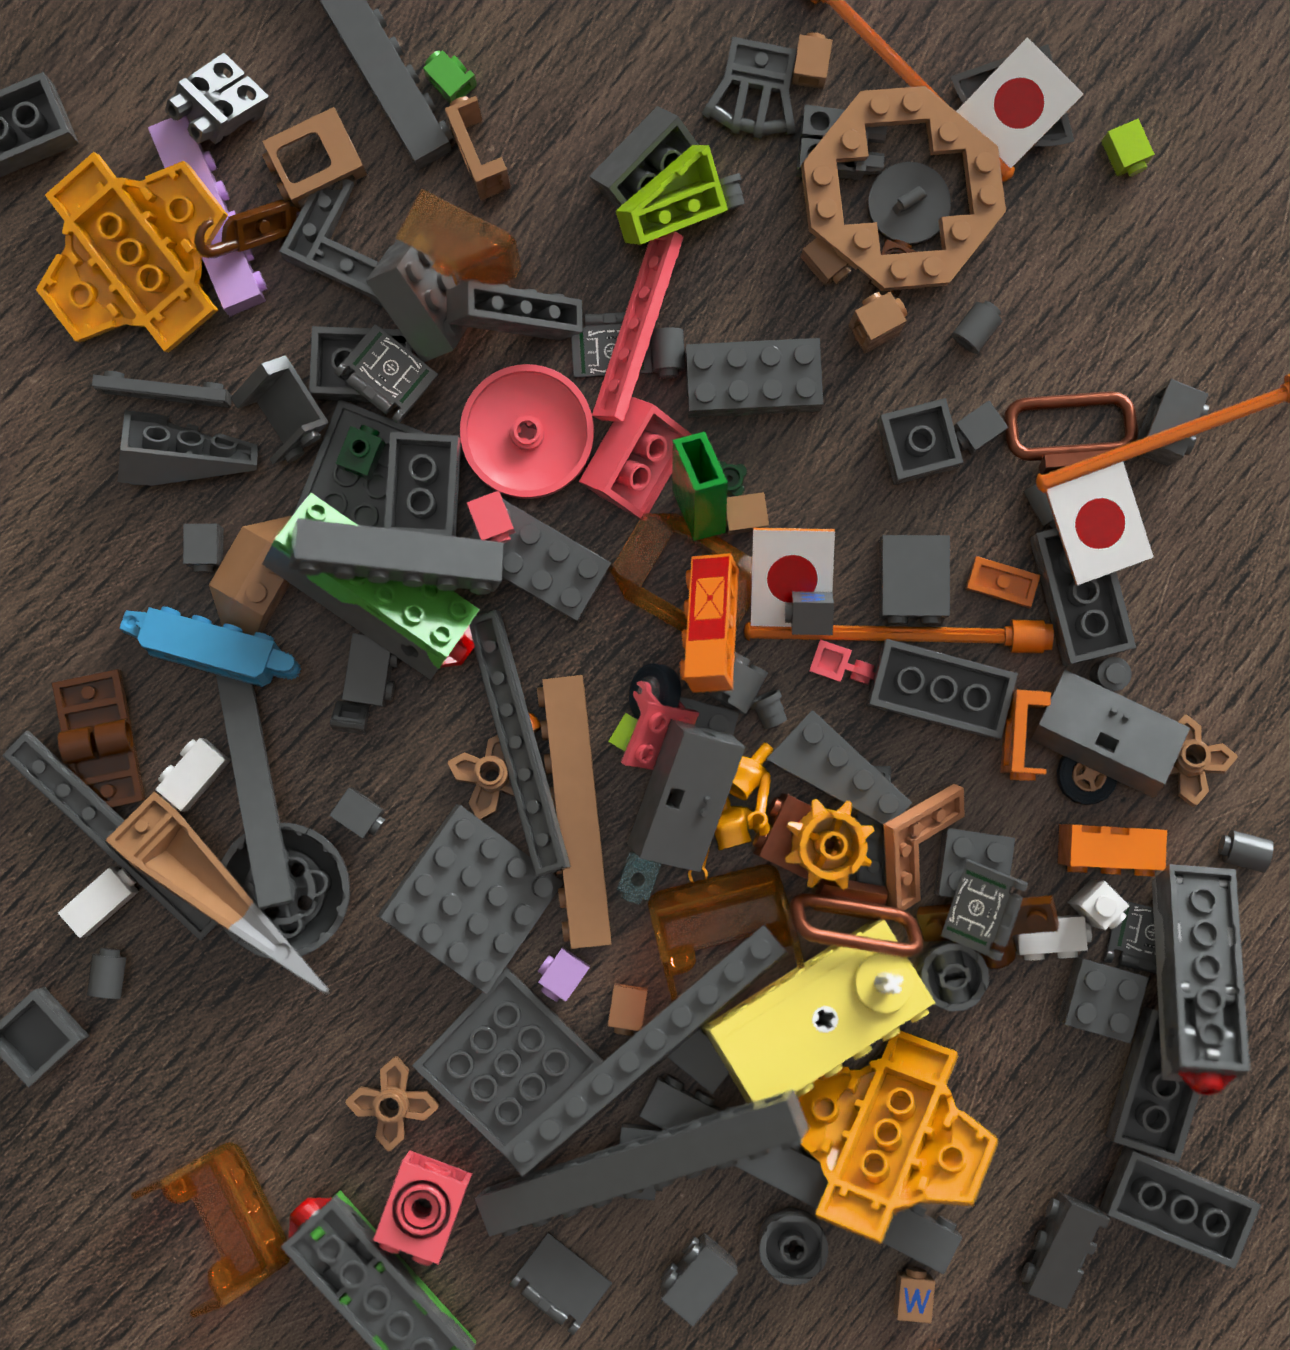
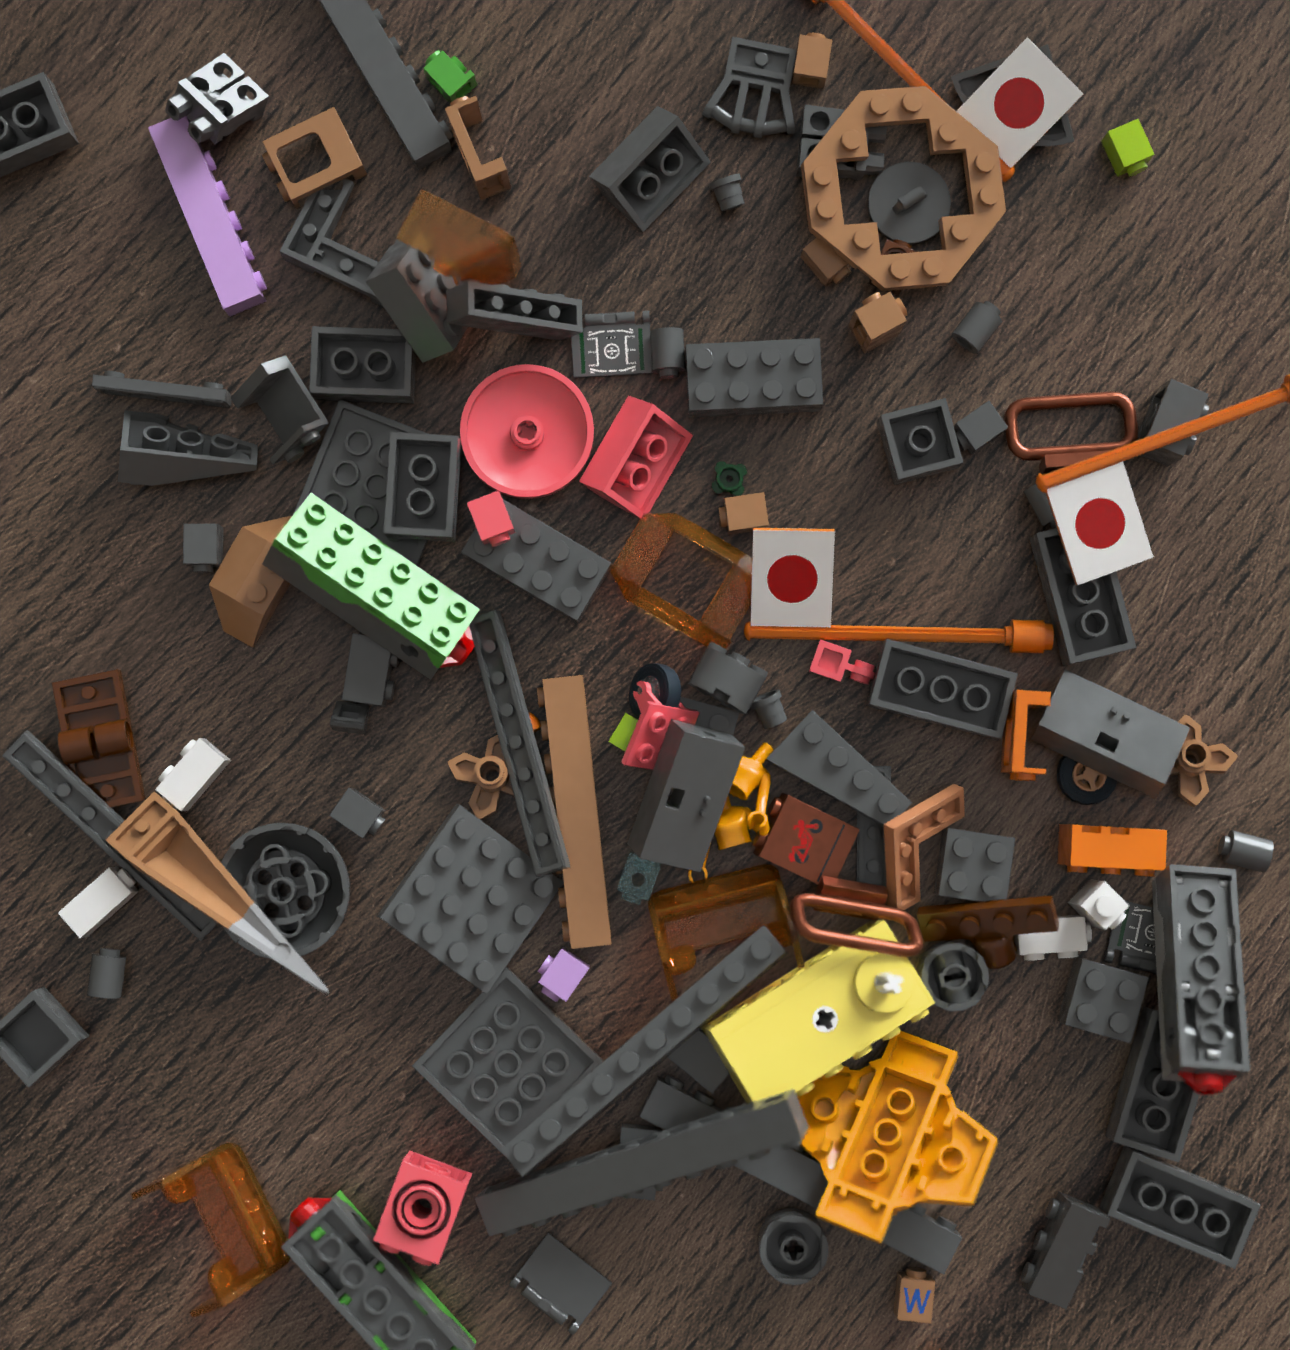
light orange plate [36,152,228,353] -> none
dark azure hinge [119,606,301,687] -> none
reddish brown plate [194,199,302,258] -> none
dark grey tile [216,674,295,910] -> none
dark grey brick [290,518,503,595] -> none
dark grey piece [335,324,438,424] -> none
dark green brick [335,425,386,480] -> none
medium nougat plant [345,1056,440,1151] -> none
coral plate [592,231,684,422] -> none
medium nougat brick [608,983,648,1036] -> none
lime wedge [615,145,728,245] -> none
dark grey piece [660,1232,738,1327] -> none
green brick [672,432,728,541] -> none
orange brick [680,553,739,693] -> none
dark grey brick [785,591,834,635] -> none
light orange brick [785,799,874,889] -> none
dark grey brick [879,535,950,625] -> none
dark grey piece [941,859,1028,961] -> none
orange plate [965,556,1041,608] -> none
dark grey brick [1090,657,1132,692] -> none

